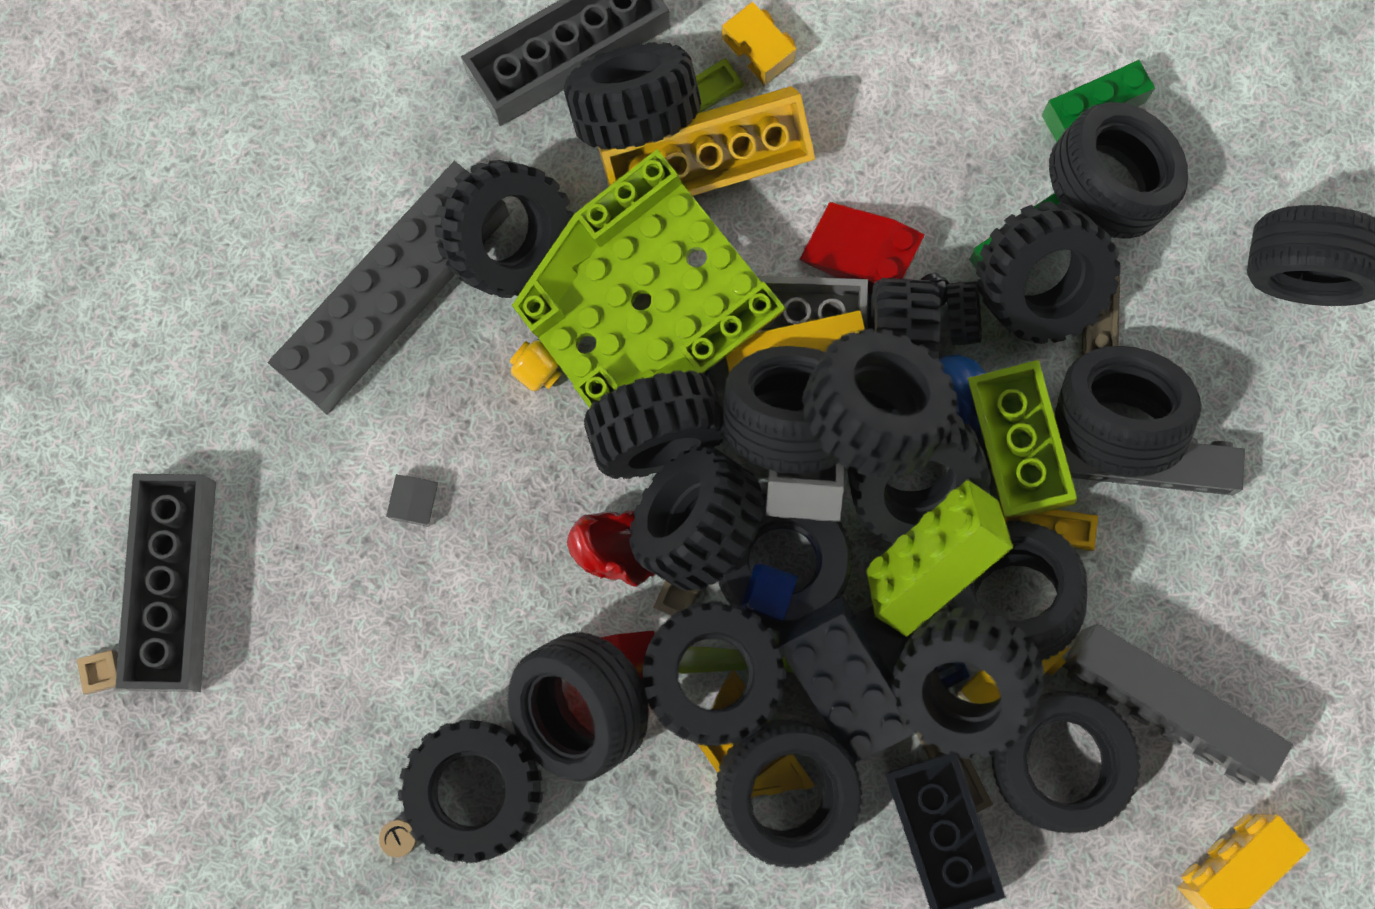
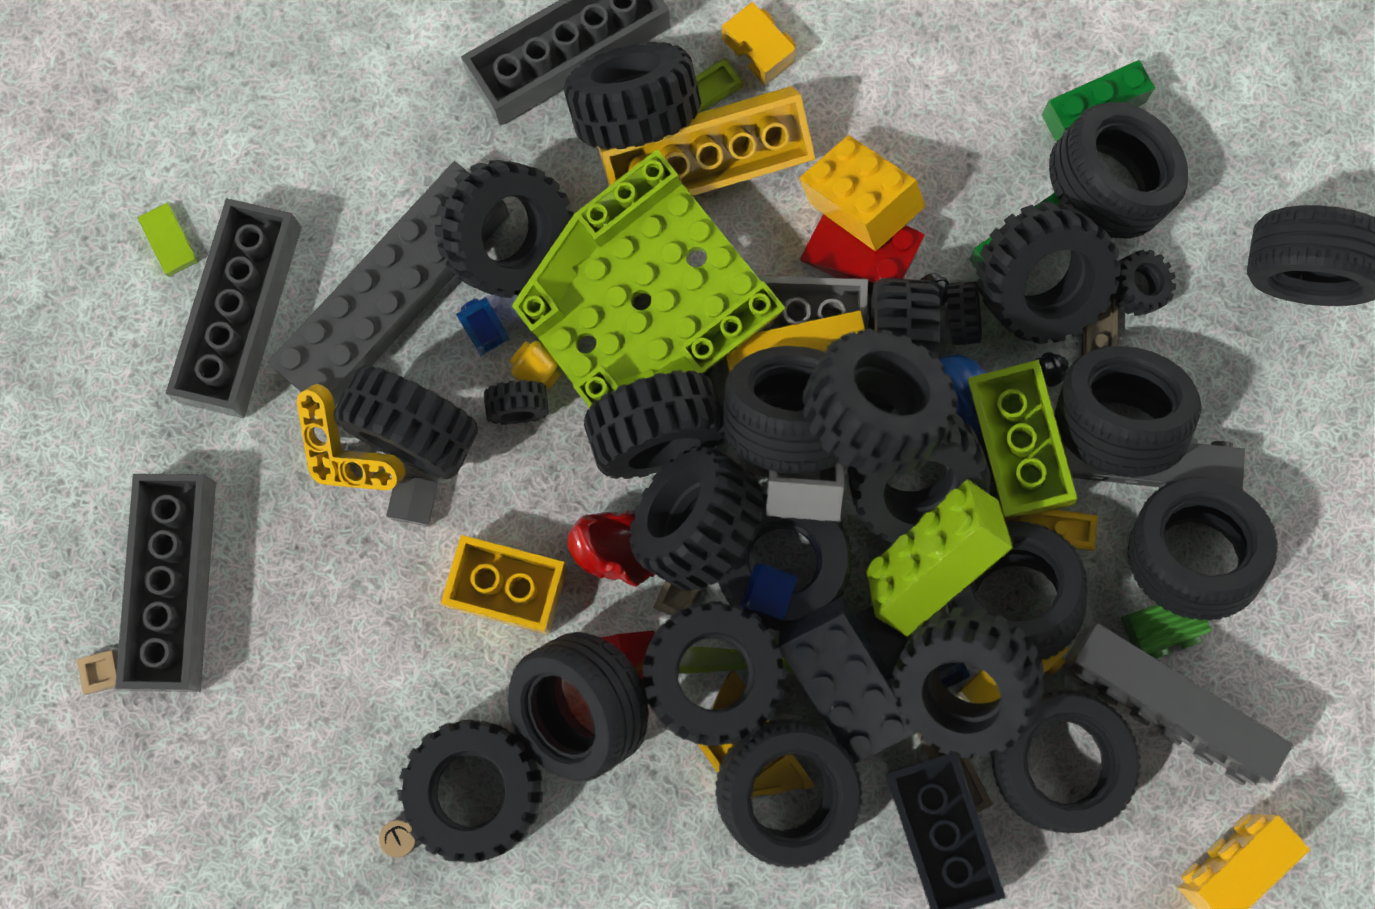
none -> lime tile [137,202,199,277]
none -> dark grey brick [165,198,302,418]
none -> yellow beam [297,384,405,490]
none -> black tyre [334,365,478,479]
none -> yellow brick [440,535,568,636]
none -> clear blue brick [456,297,510,357]
none -> black tyre [484,380,549,425]
none -> yellow brick [799,134,926,251]
none -> black plate [1034,352,1069,387]
none -> black tyre [1110,250,1176,316]
none -> bright green brick [1121,604,1211,659]
none -> black tyre [1127,477,1278,620]

